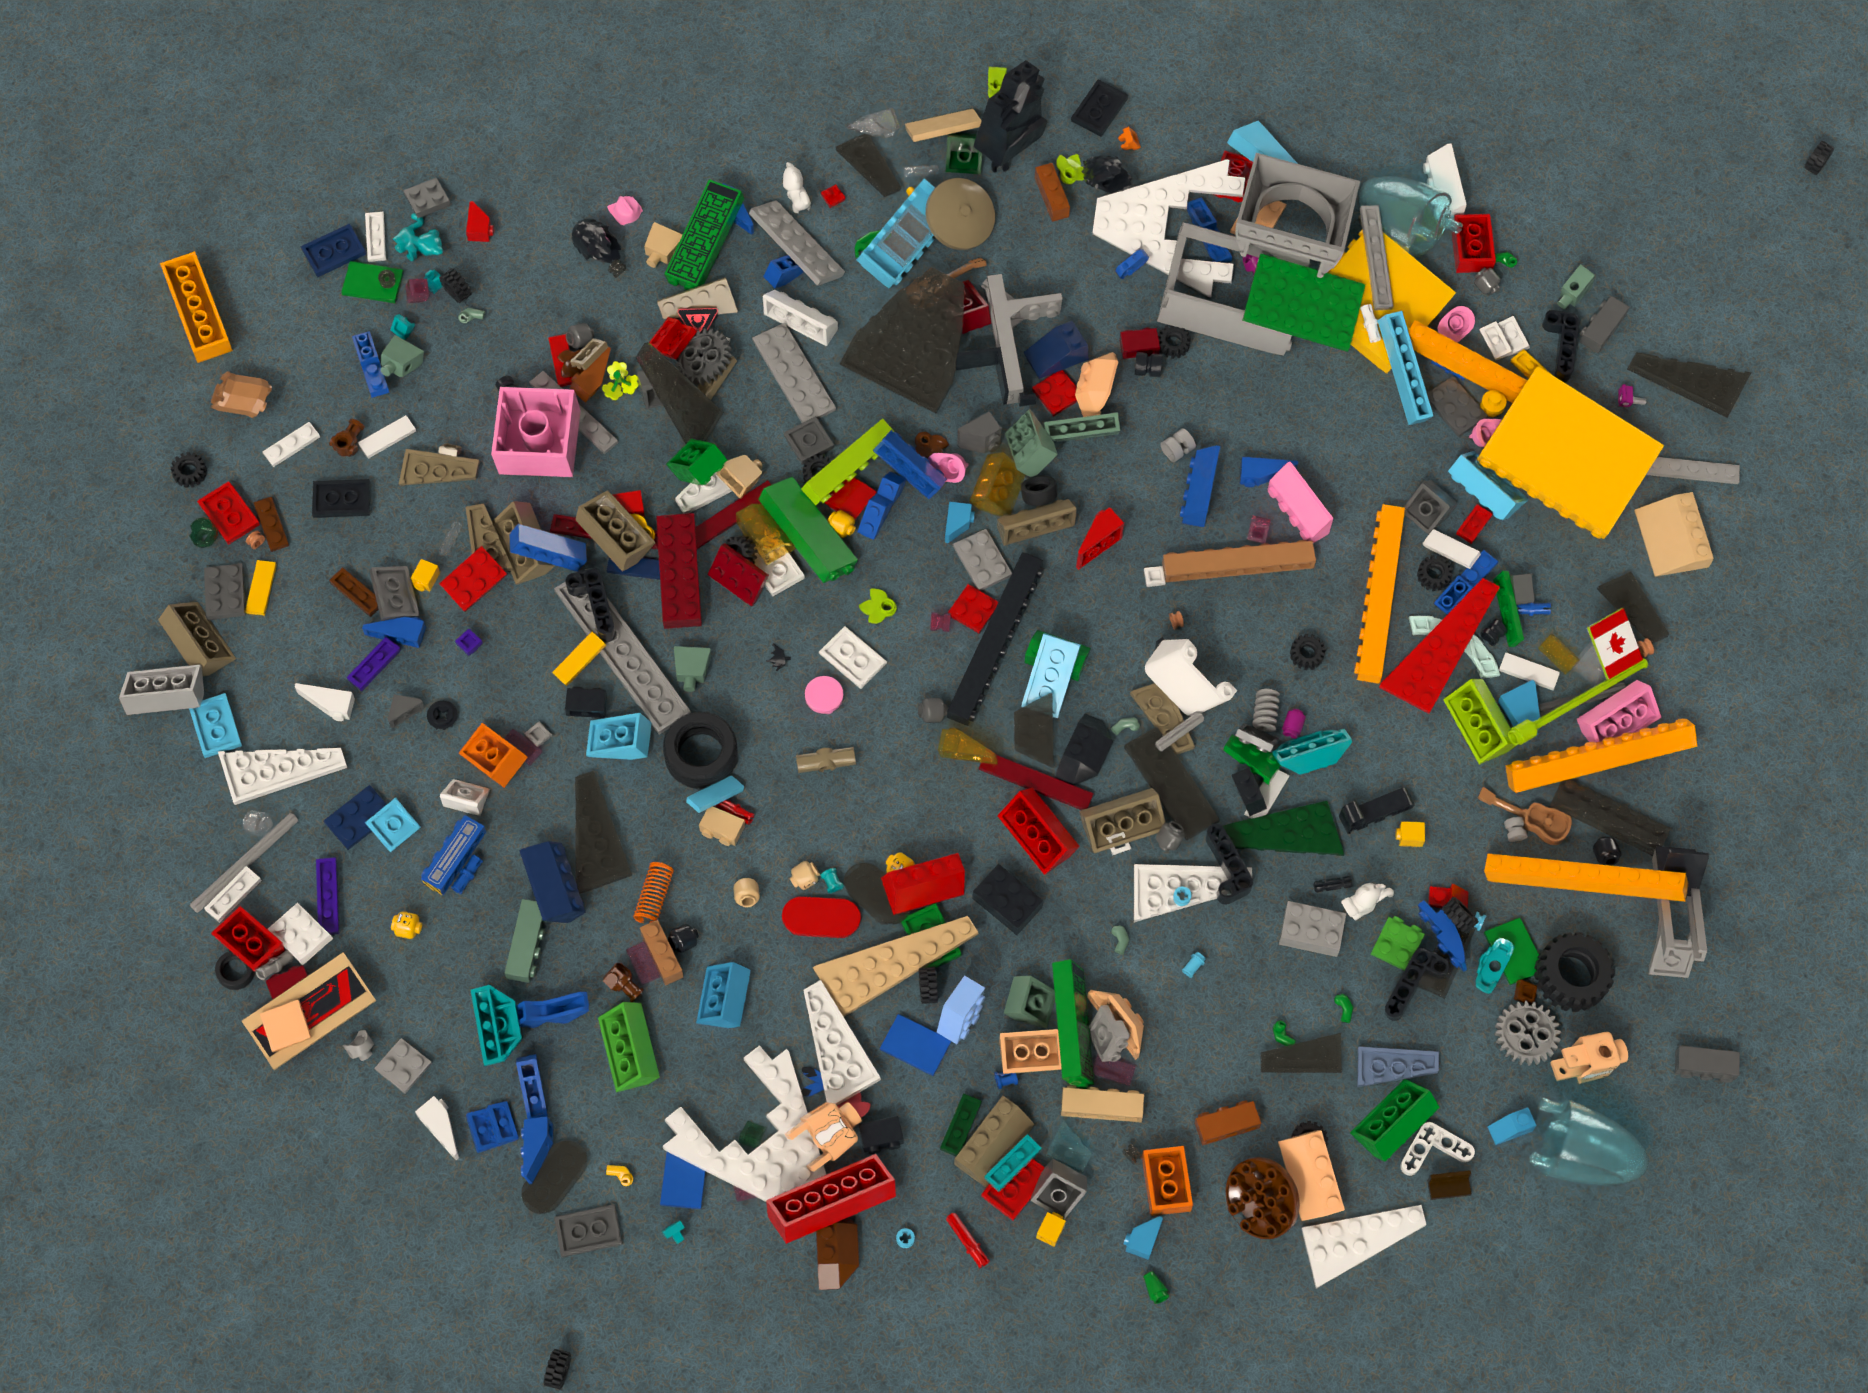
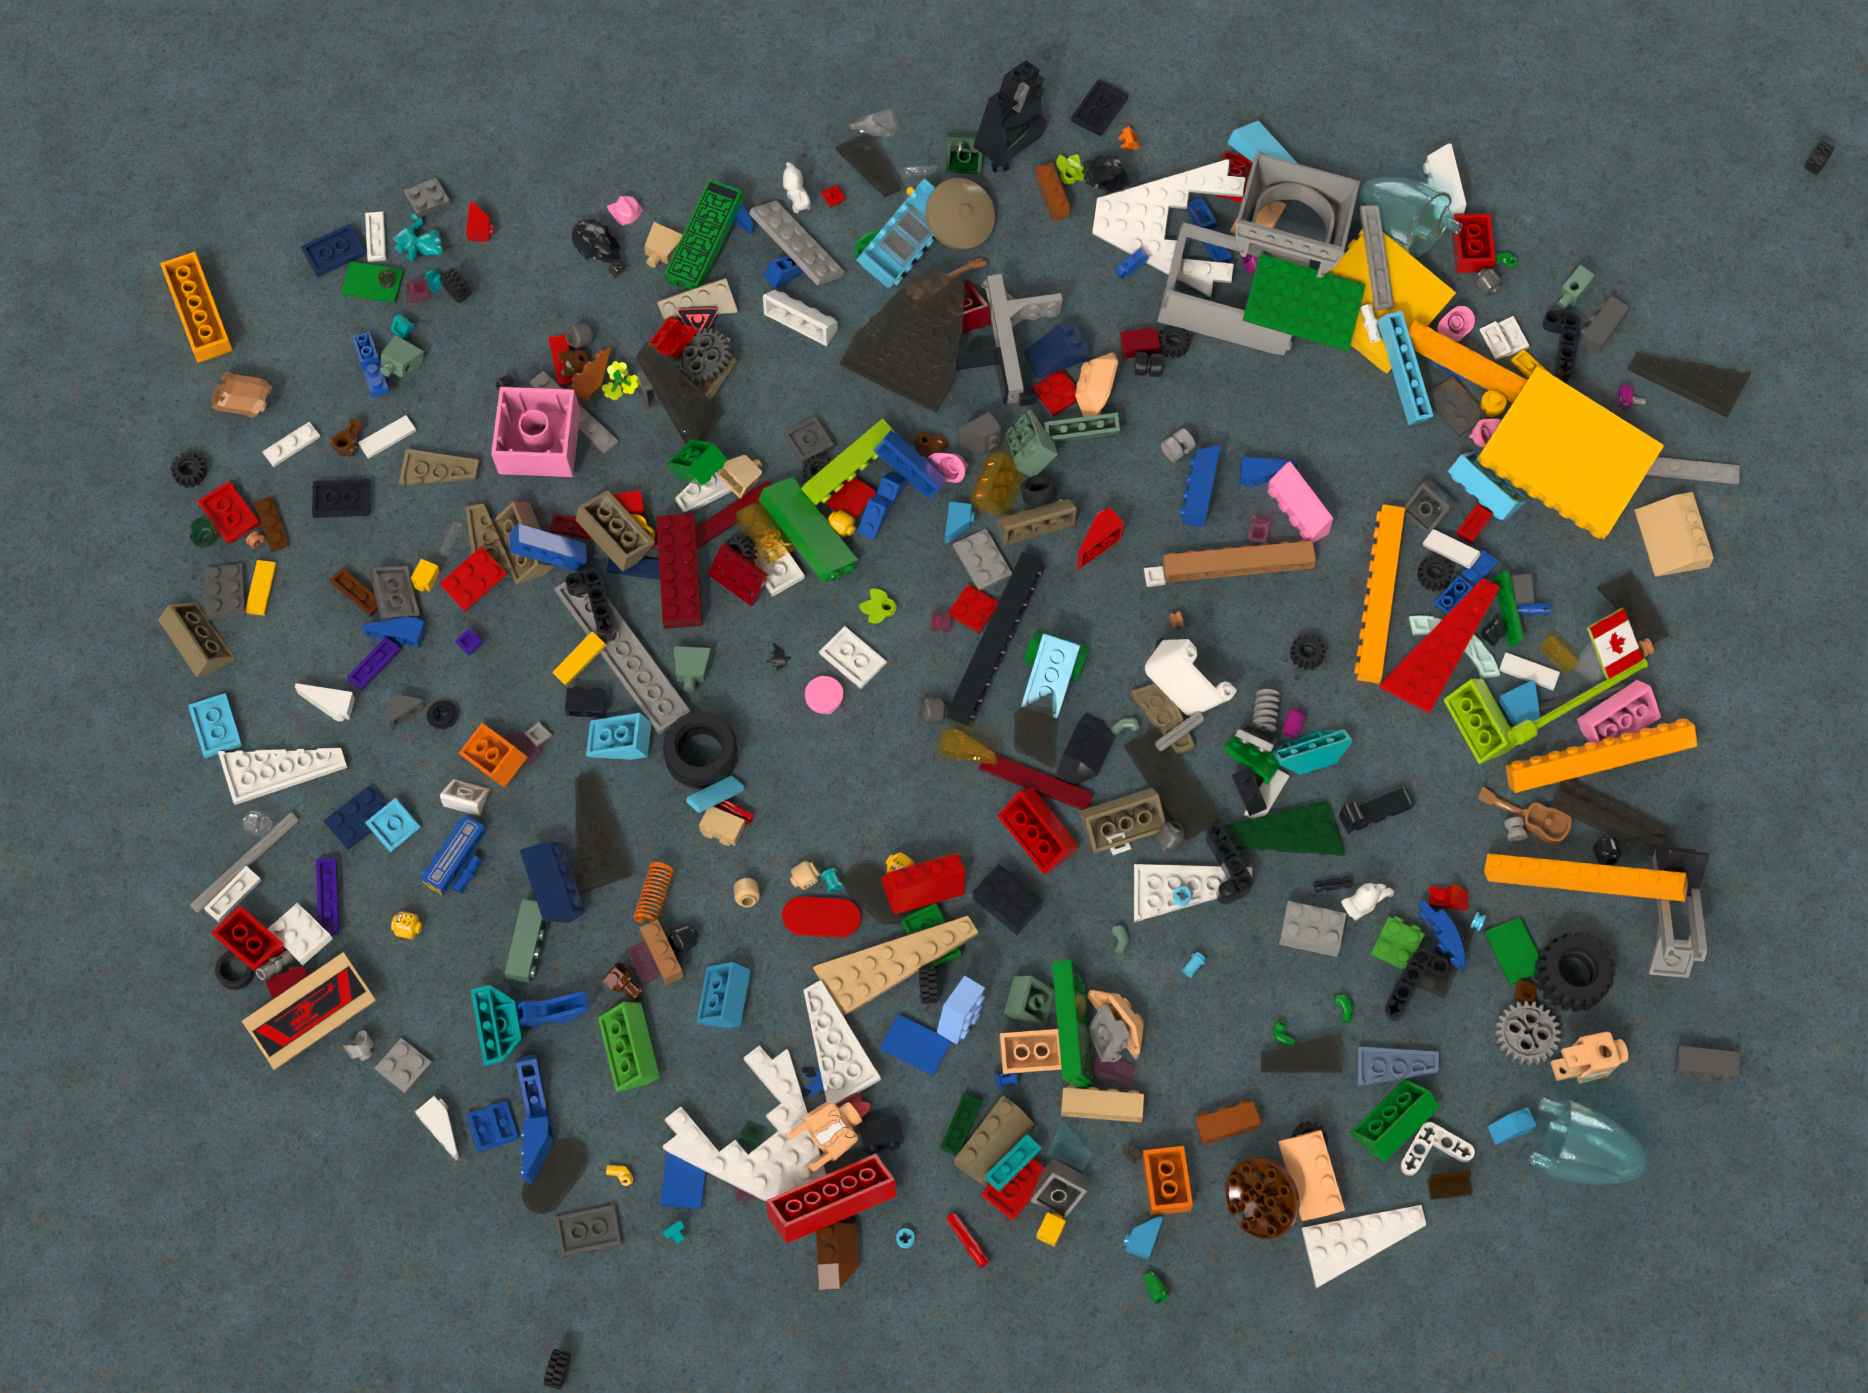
light grey slope [119,664,204,715] -> none
light nougat tile [260,1000,312,1052] -> none
tile [439,443,462,457] -> none
sand green arm [458,308,485,323] -> none
dark tan tile [570,339,608,370] -> none
light grey plate [752,323,836,423] -> none
dark tan piece [796,747,856,773] -> none
tan tile [905,109,981,142] -> none
lime piece [988,67,1007,98] -> none
yellow brick [1395,822,1425,847] -> none
black tyre [1442,897,1479,933] -> none
teal piece [1476,938,1514,994] -> none

